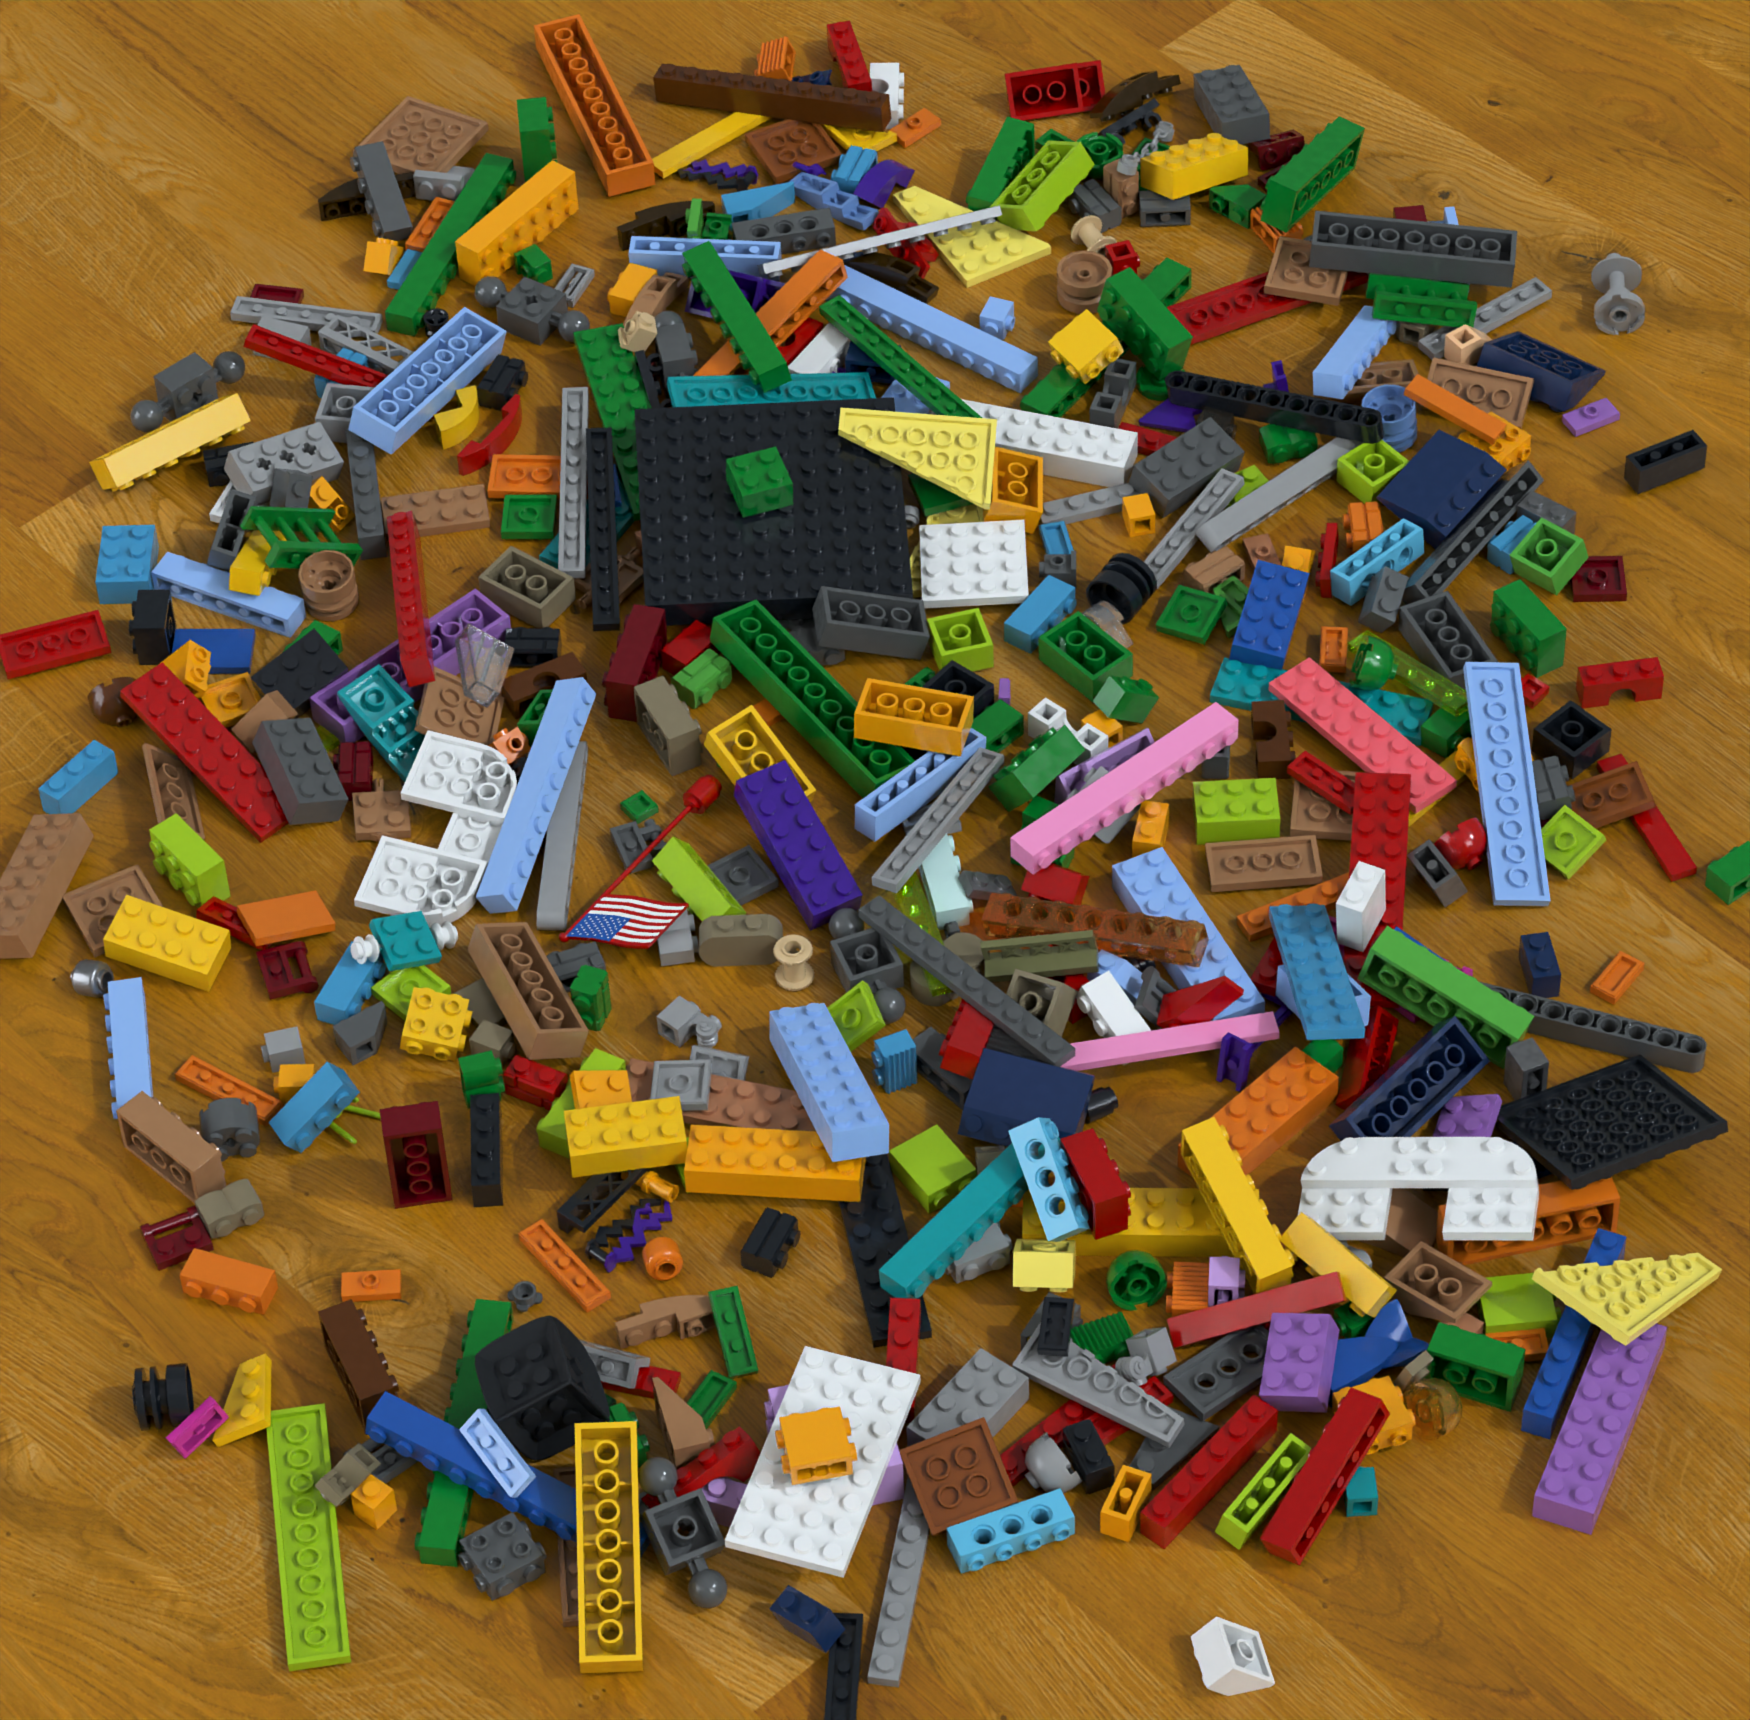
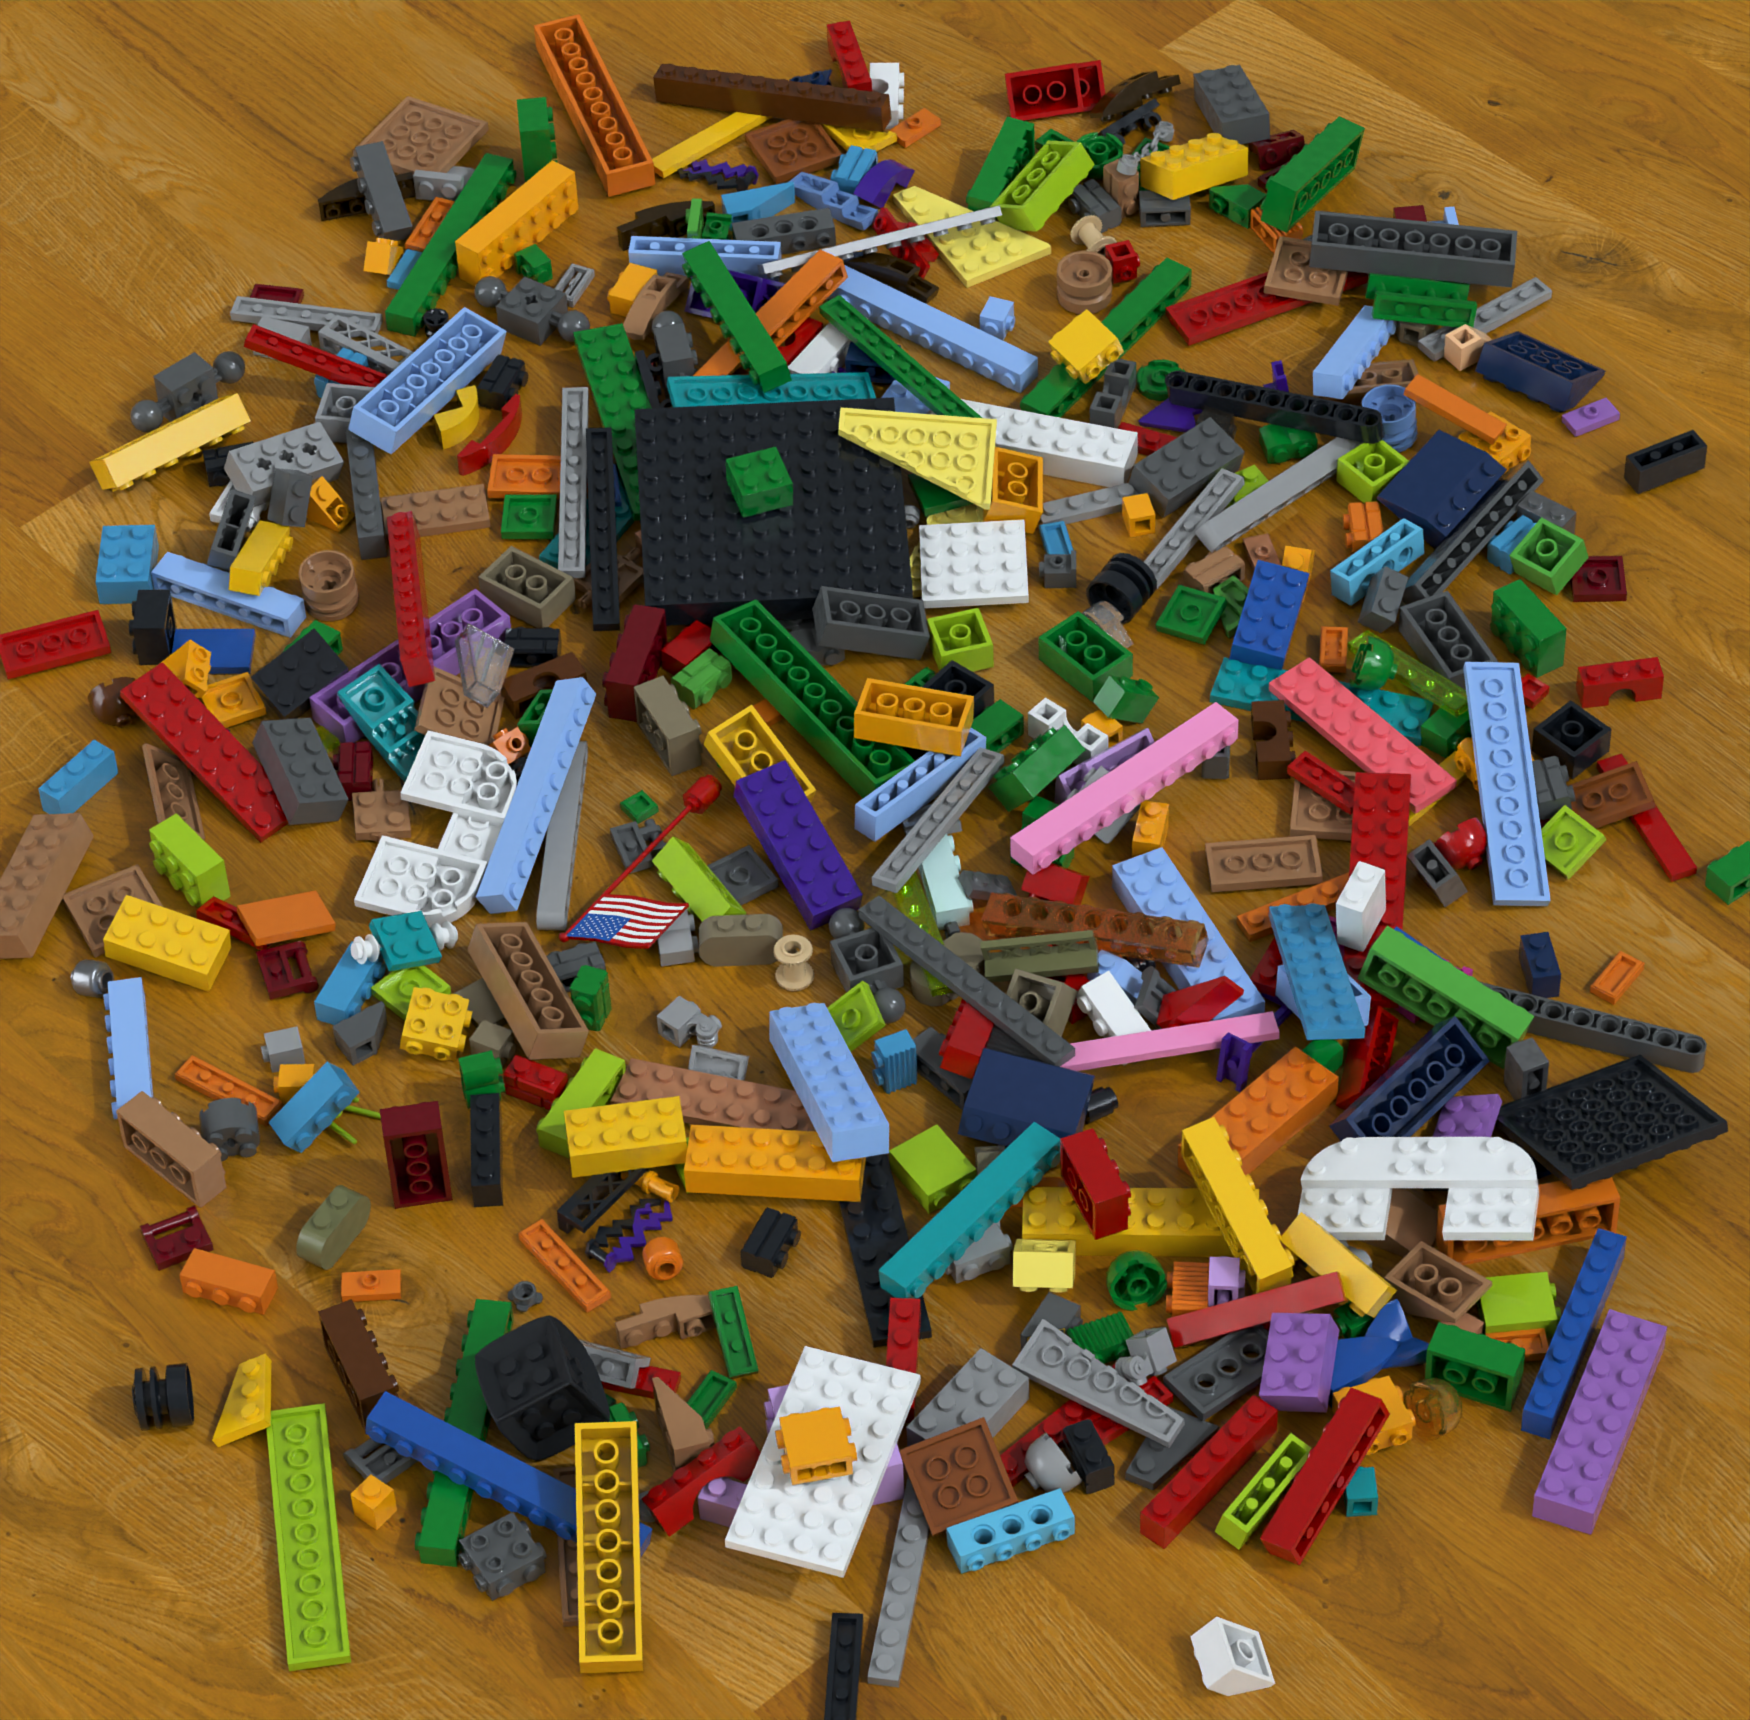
dark pink tile [166,1396,229,1459] -> none
dark tan brick [195,1179,264,1238] -> none
medium nougat brick [231,690,298,753] -> none
green fence [240,506,363,569] -> none
dark tan brick [315,1443,381,1507] -> none
light blue plate [459,1409,536,1498] -> none
light orange plate [570,1070,632,1109] -> none
tan brick [618,311,657,353] -> none
dark grey brick [638,1457,728,1609] -> none
light grey tile [650,1059,712,1111] -> none
orange brick [754,36,796,81] -> none
dark blue brick [769,1585,845,1653] -> none
dark purple hand [793,161,826,176] -> none
medium lavender tile [999,678,1011,705] -> none
dark azure brick [1004,575,1077,654] -> none
medium azure brick [1008,1117,1090,1242] -> none
black plate [1037,1297,1075,1357] -> none
green brick [1097,267,1193,381] -> none
light orange brick [1100,1465,1152,1542] -> none
lime brick [1193,778,1280,845] -> none
red plate [1315,523,1339,598] -> none
dark tan plate [1393,1350,1434,1395] -> none
medium nougat plate [1420,357,1534,429] -> none
light yellow wing [1532,1253,1722,1346] -> none
light grey piece [1591,253,1645,335] -> none
none -> olive brick [296,1185,371,1270]

